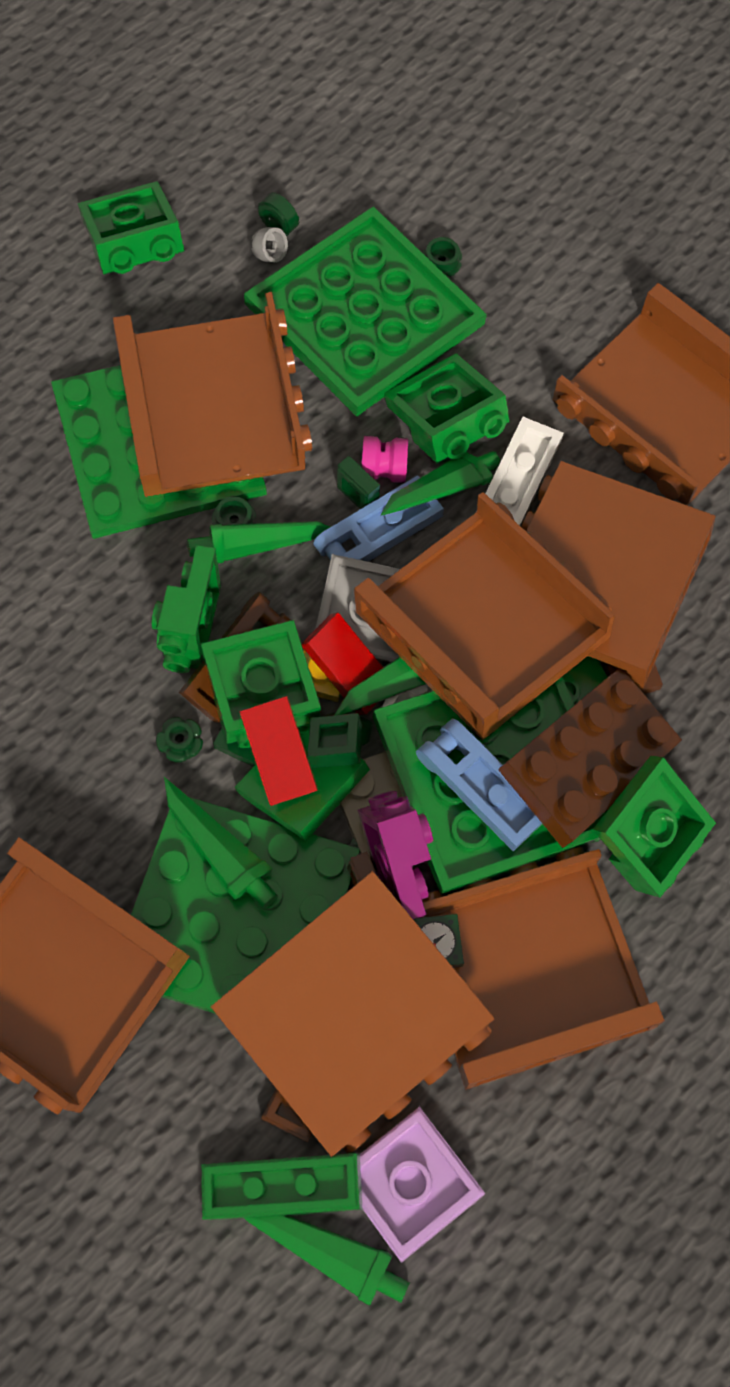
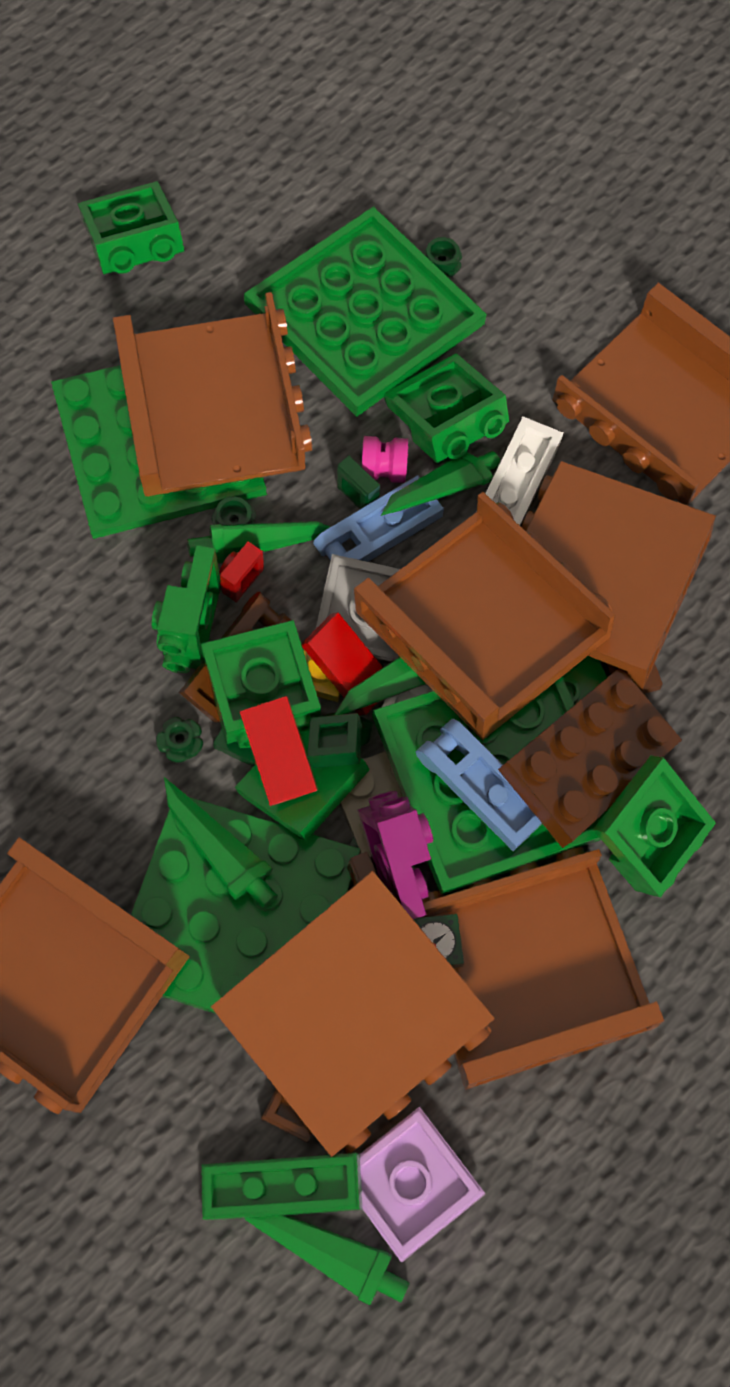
light grey hinge [251,227,288,263] -> none
dark green tile [258,192,299,236] -> none
none -> red plate [219,541,264,603]

